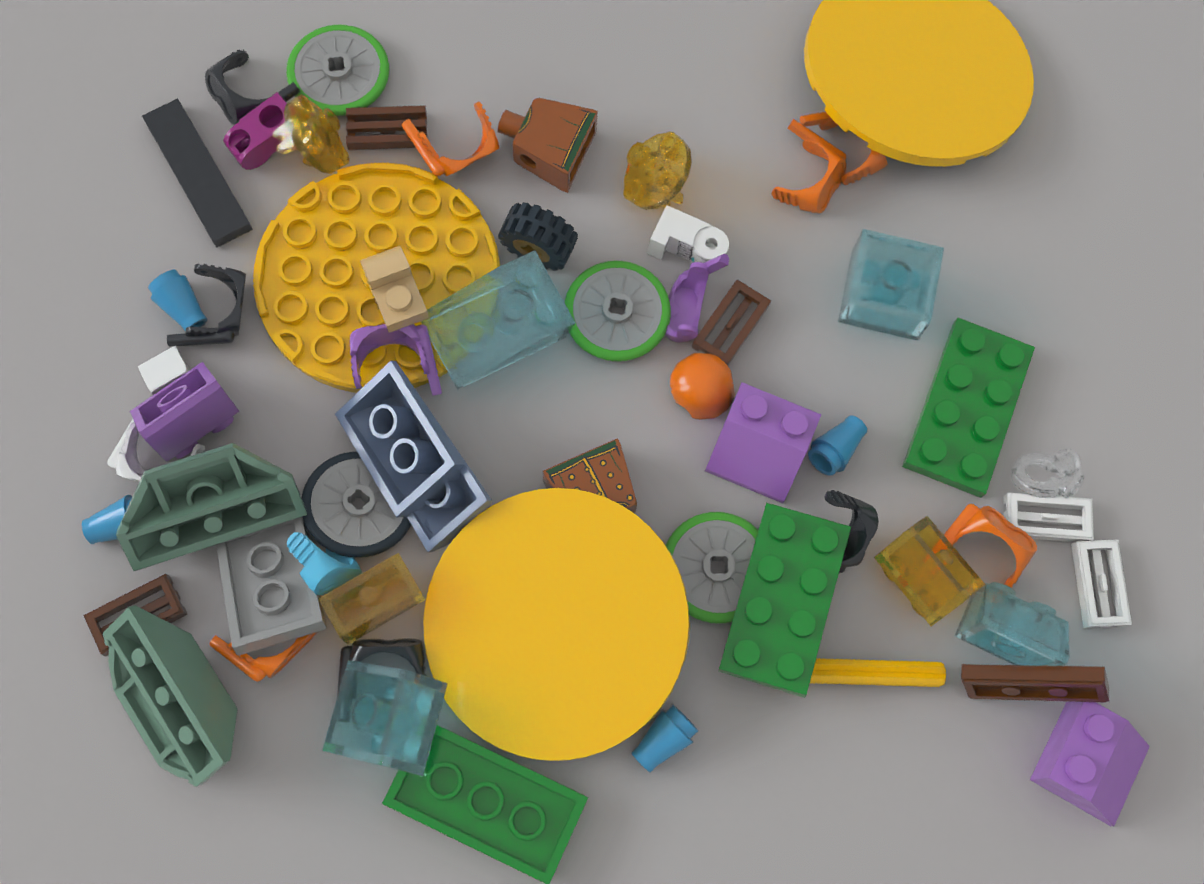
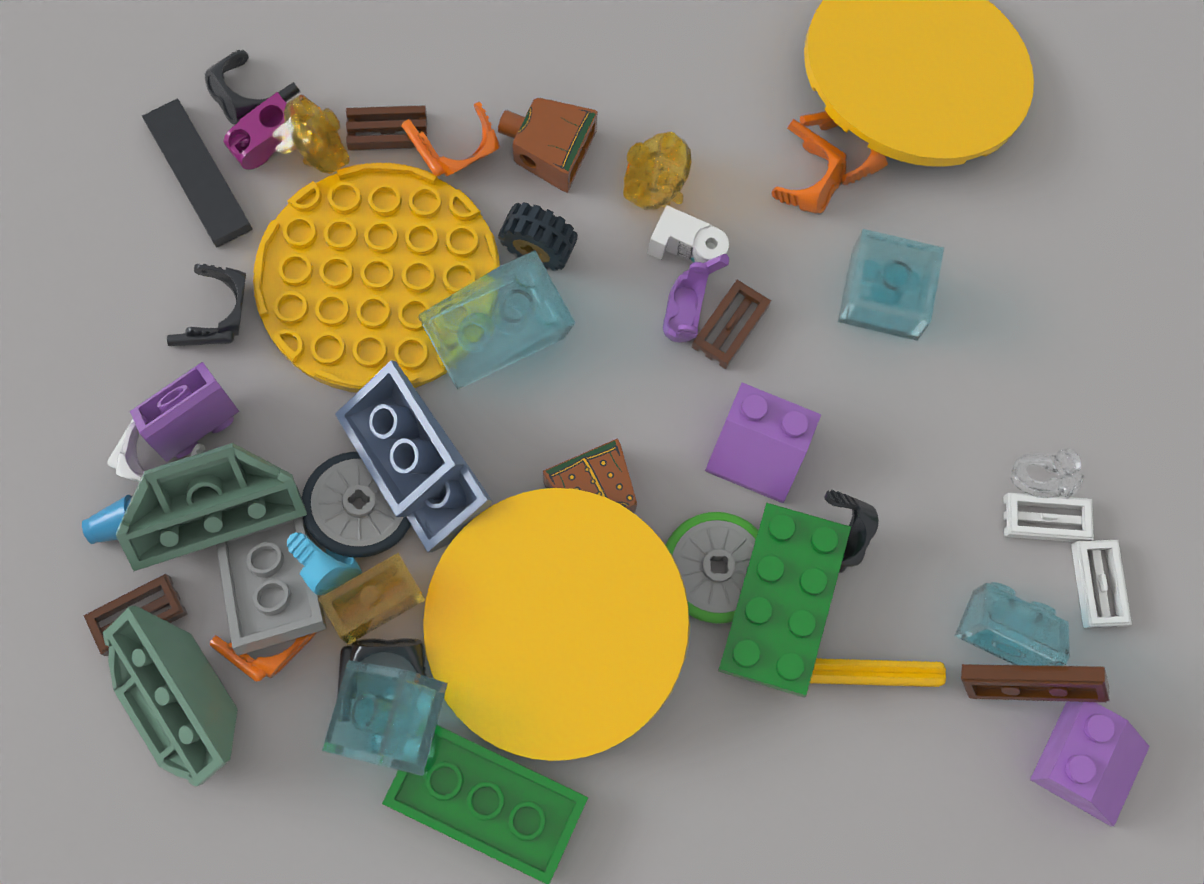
white slope [138,346,190,395] -> none
dark azure cone [148,269,208,330] -> none
light grey wheel [287,25,389,116] -> none
medium lavender helmet [350,324,442,396] -> none
tan brick [360,246,429,333] -> none
light grey wheel [564,261,671,361] -> none
dark azure cone [631,705,698,772] -> none
orange hair [670,353,735,419] -> none
dark azure cone [808,415,867,476] -> none
clear yellow brick [874,516,985,626] -> none
green plate [902,317,1035,498] -> none
orange helmet [925,504,1037,592] -> none

